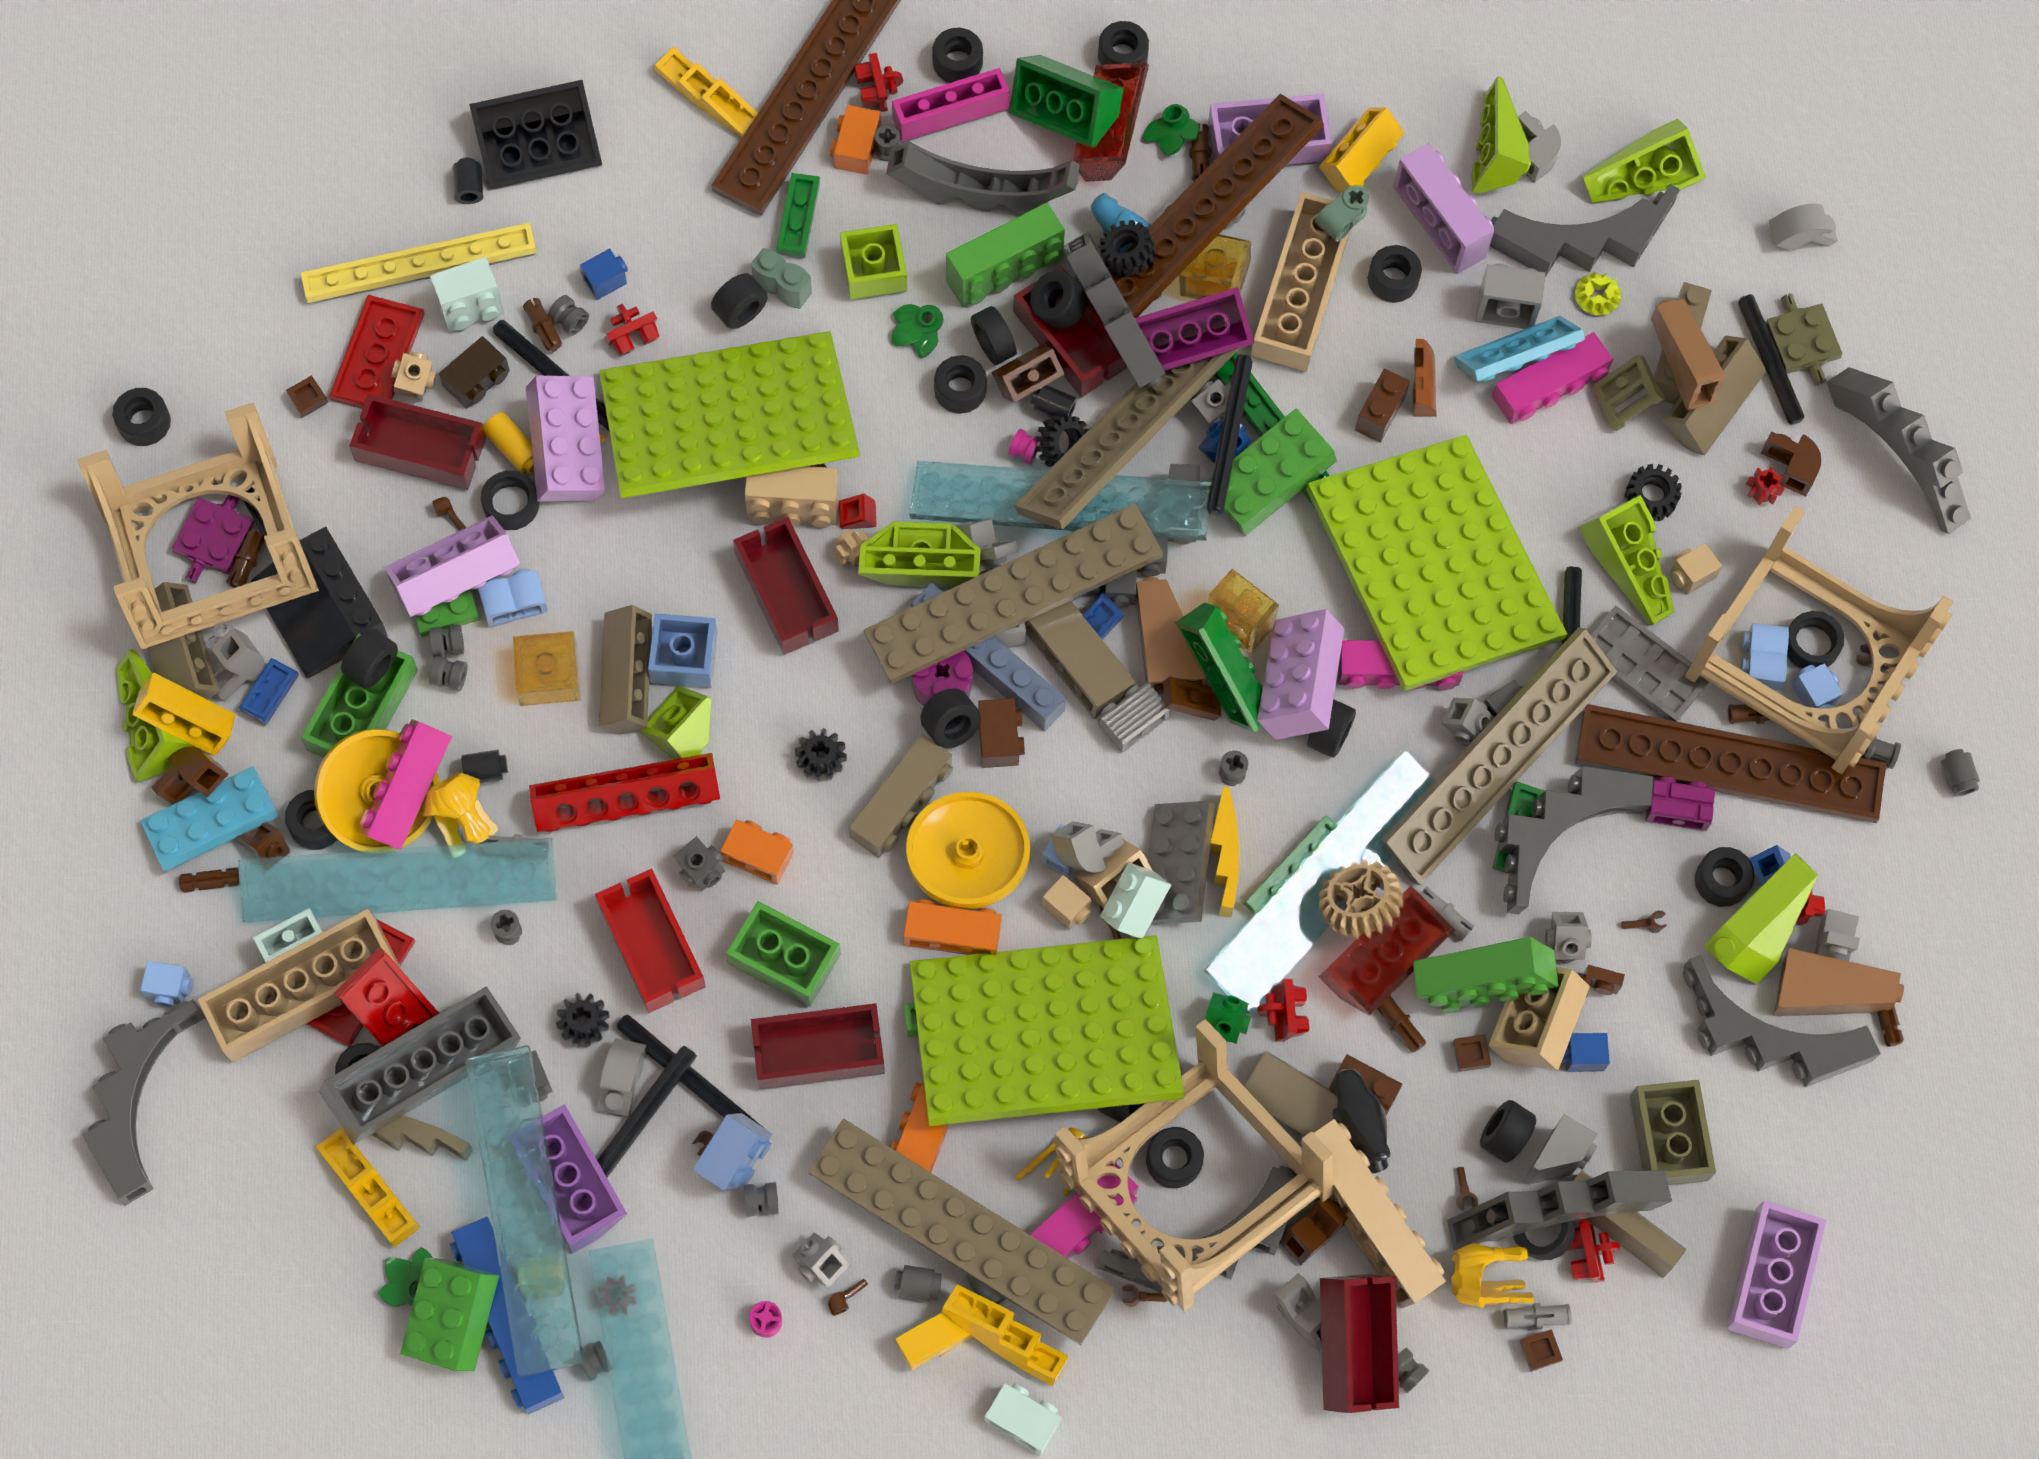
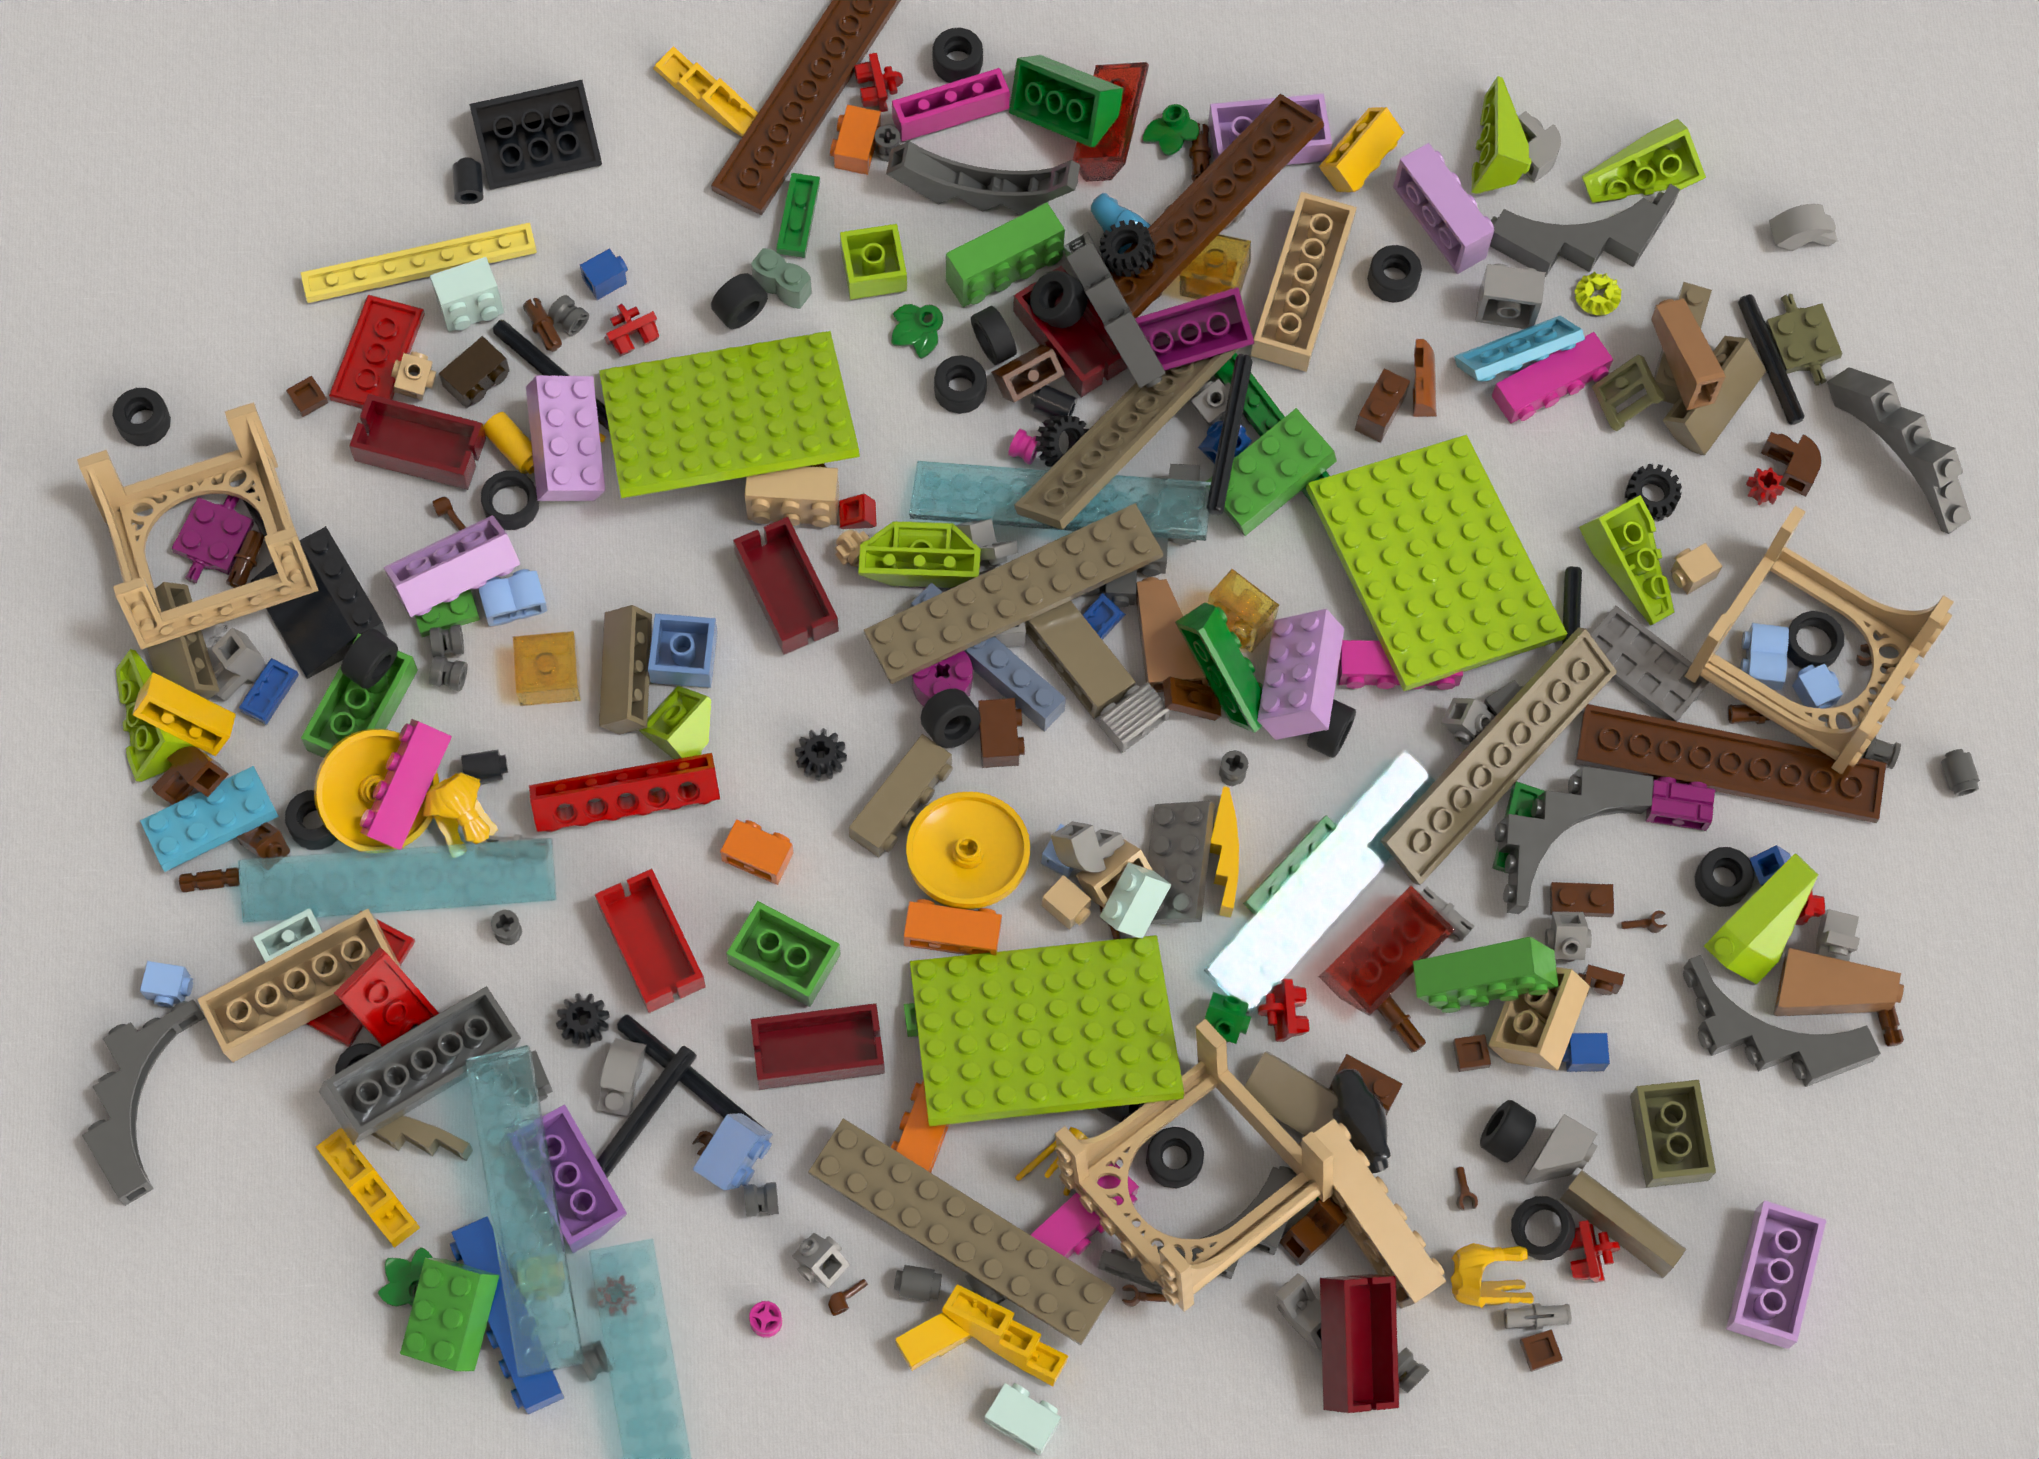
dark grey brick [673,836,725,891] -> none
black tyre [1098,21,1149,77] -> none
sand green piece [1315,185,1369,242] -> none
tan gear [1319,858,1403,940] -> none
dark grey arch [1447,1170,1672,1251] -> none
none -> reddish brown plate [1550,882,1614,917]

